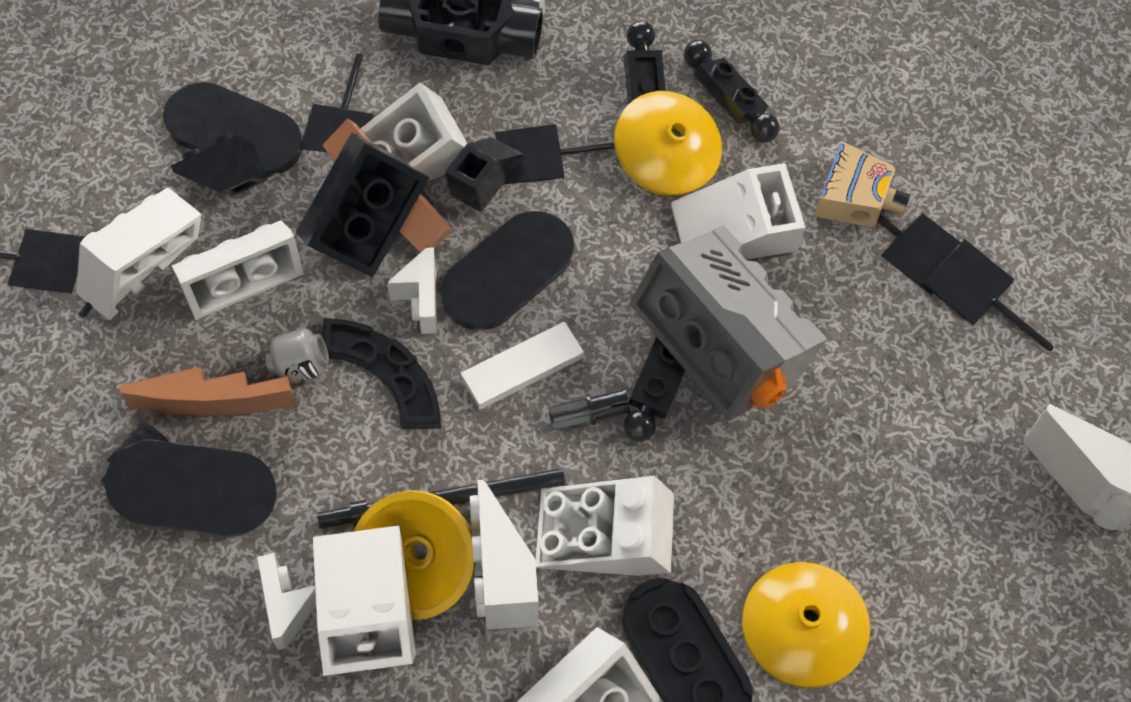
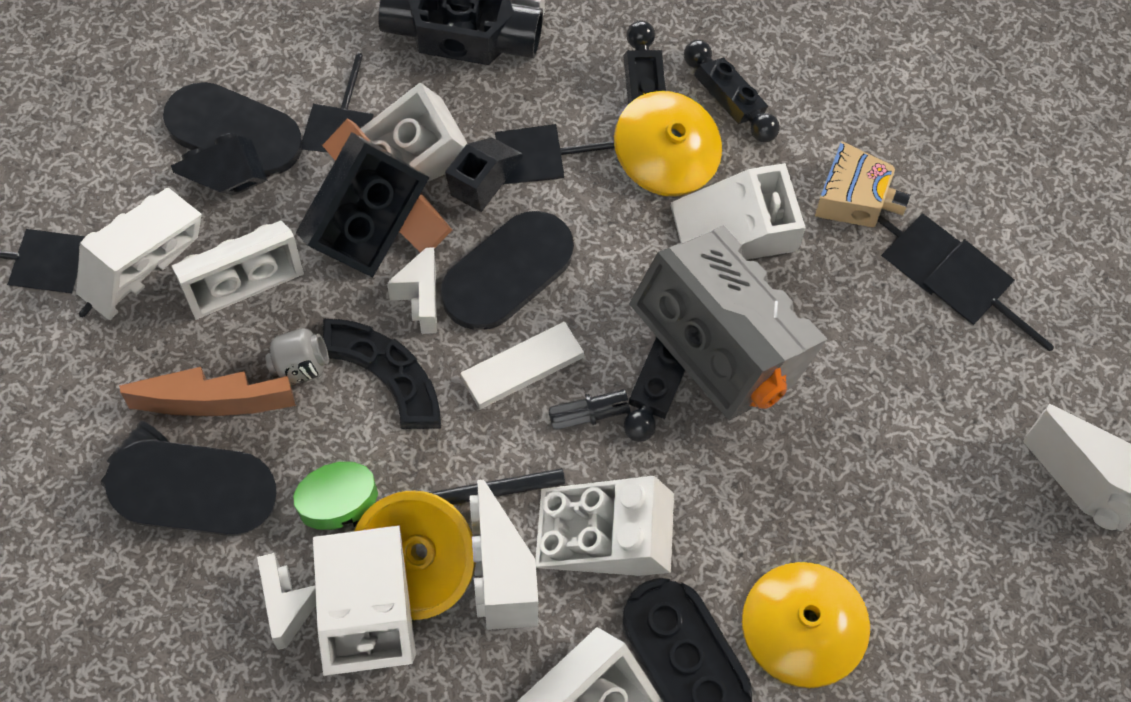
none -> tile [293,462,378,530]

